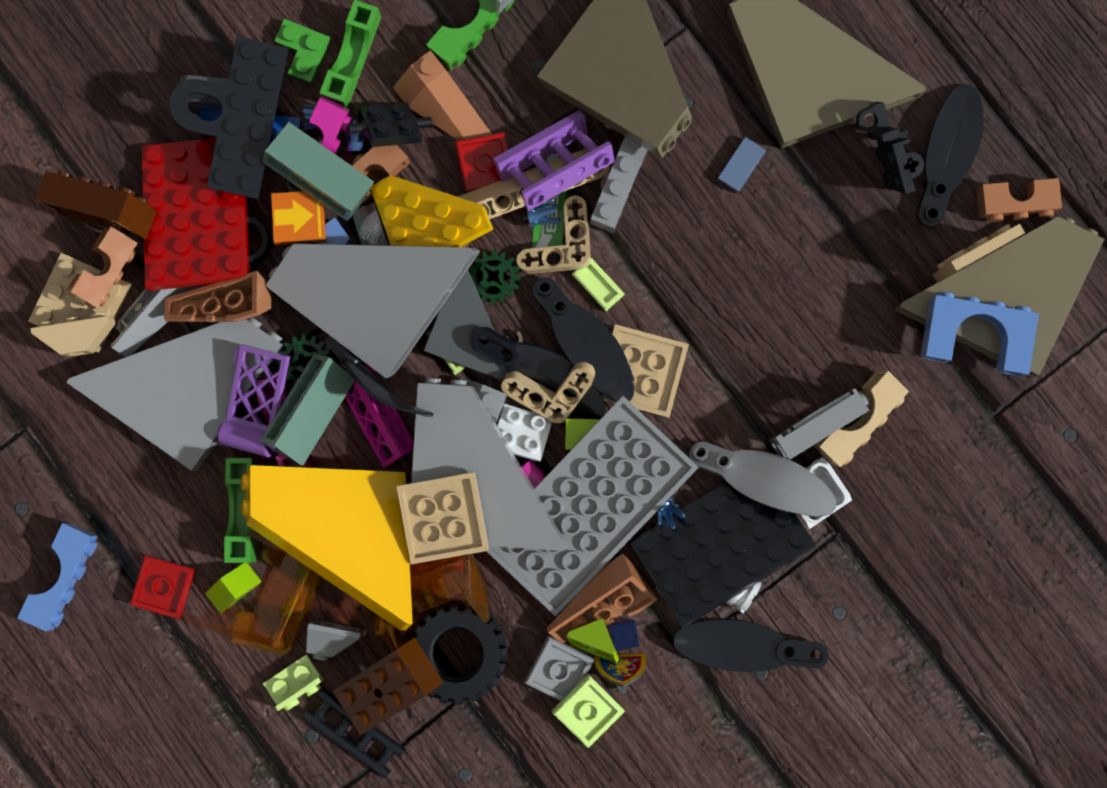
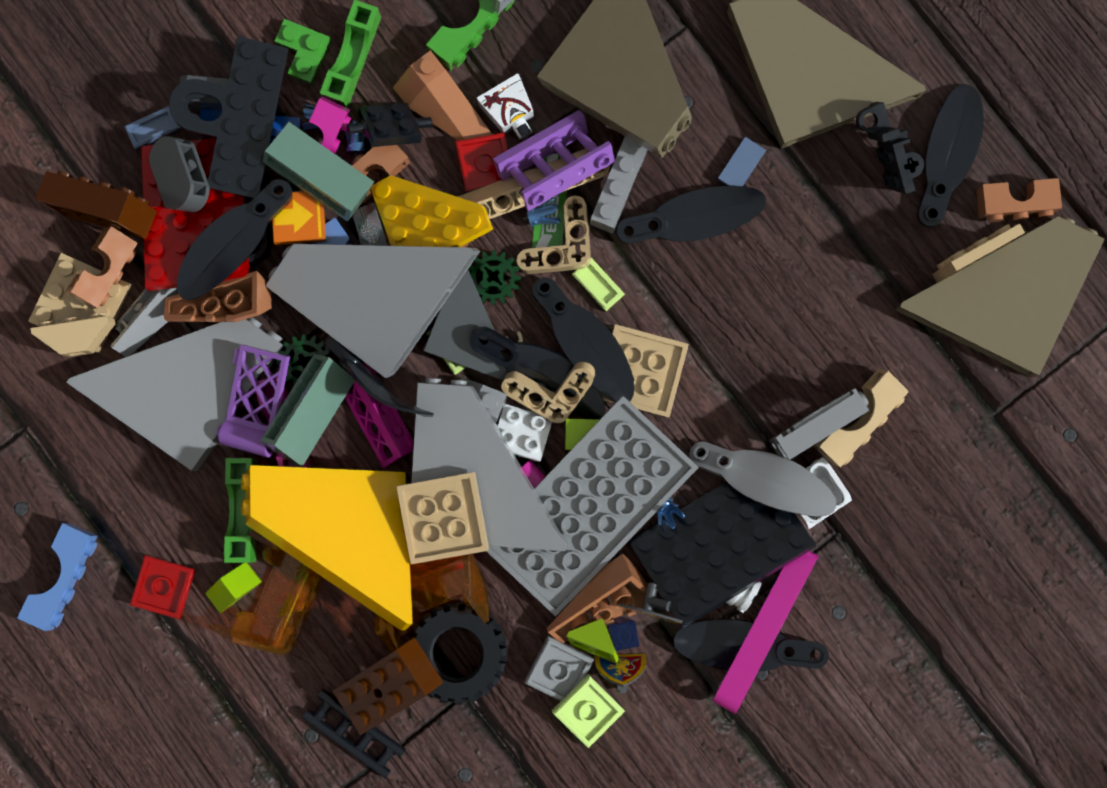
yellowish green bracket [263,654,325,712] -> none
light grey slope [306,620,367,661] -> none
medium blue arch [920,292,1039,377] -> none
none -> sand blue tile [124,106,182,151]
none -> dark grey brick [149,136,210,213]
none -> black plant [177,179,293,300]
none -> torso [477,73,534,140]
none -> black plant [616,186,766,244]
none -> dark grey shield [618,582,683,623]
none -> dark pink beam [712,551,819,714]

